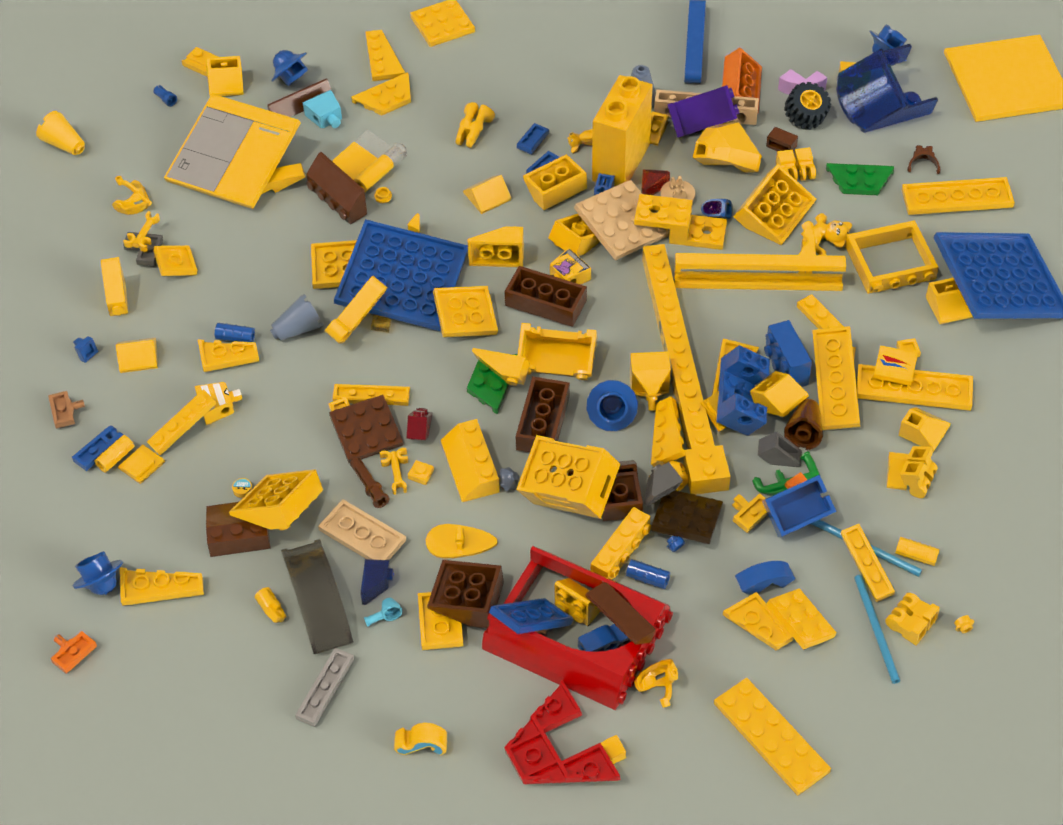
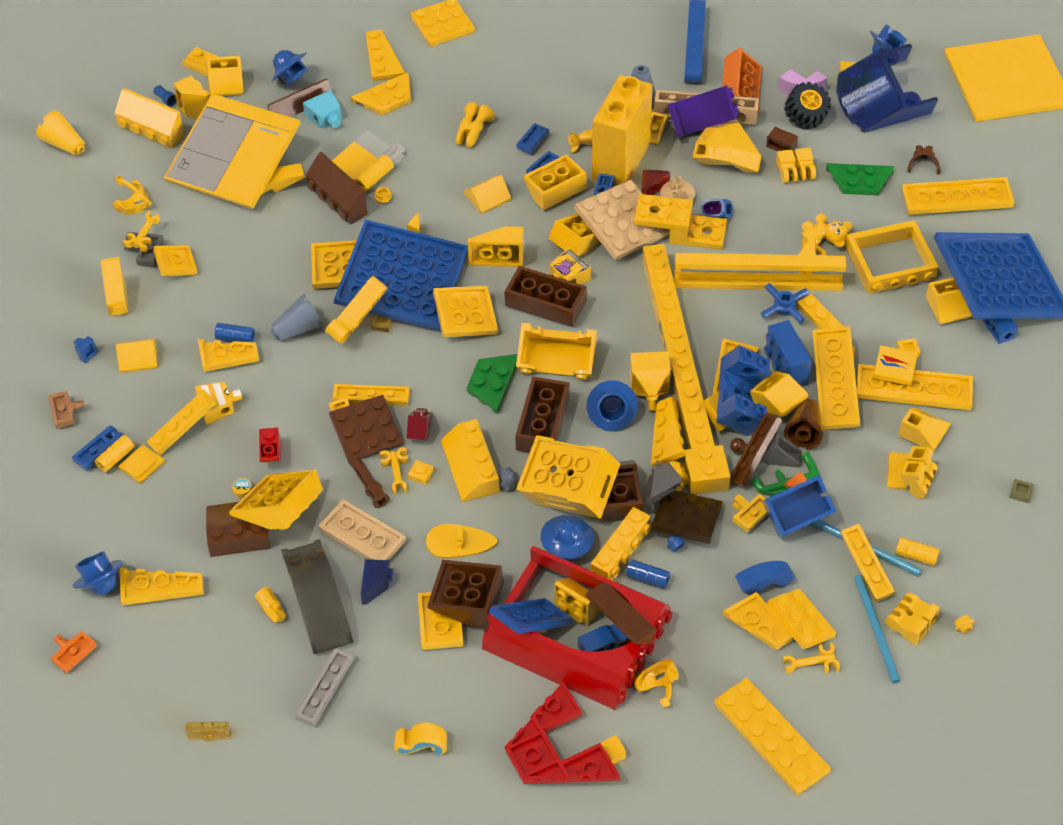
medium azure bar [363,598,403,627] -> none
yellow slope [472,348,530,386] -> none
yellow slope [733,164,817,245] -> none
none -> yellow slope [115,88,185,149]
none -> yellow slope [173,75,210,119]
none -> clear yellow plate [185,722,231,741]
none -> red slope [259,427,281,462]
none -> blue helmet [540,515,594,560]
none -> reddish brown plate [730,413,782,487]
none -> blue bar [761,283,809,324]
none -> yellow bar [782,643,840,674]
none -> blue piece [983,319,1018,344]
none -> olive tile [1009,479,1034,503]

